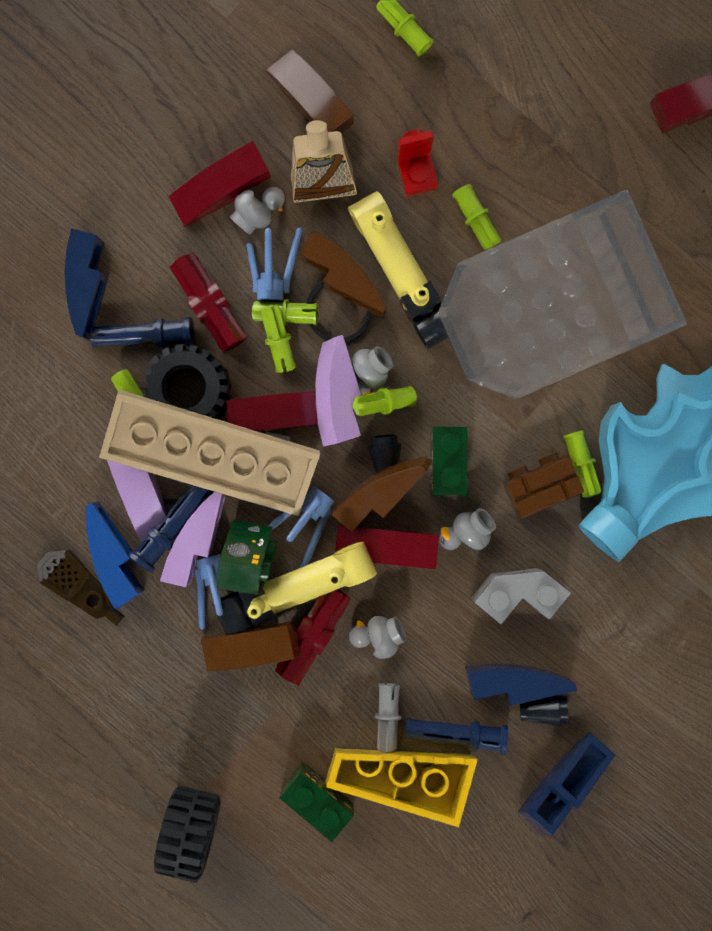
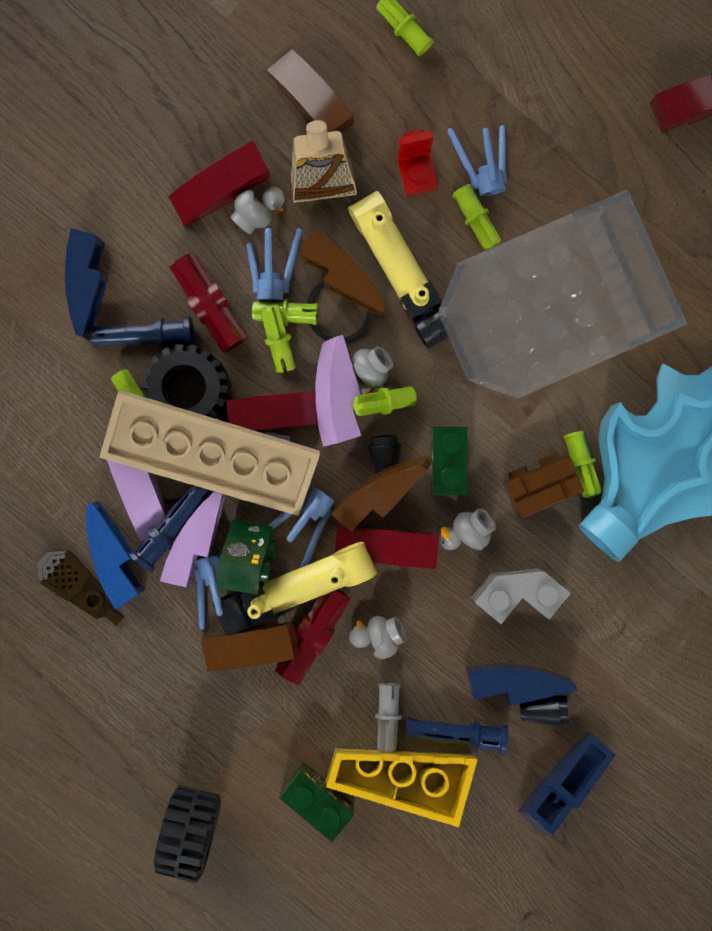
none -> medium blue plant [448,125,508,197]

